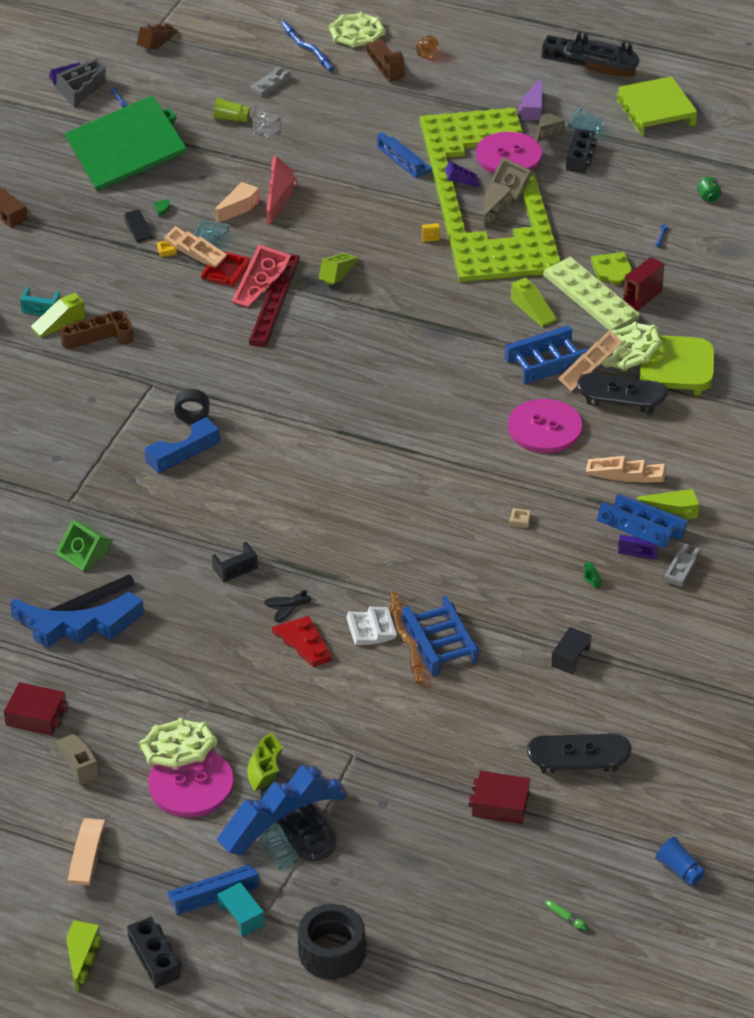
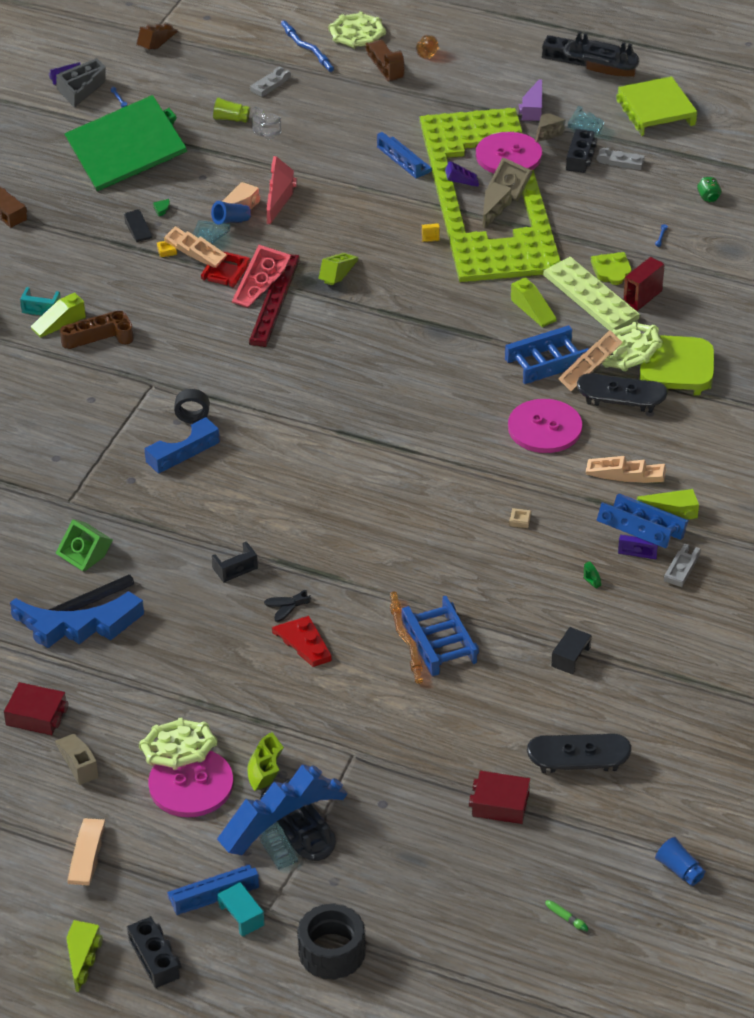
white slope [346,606,397,645] -> none
none -> blue plant [211,201,251,225]
none -> light grey hinge [596,147,645,170]

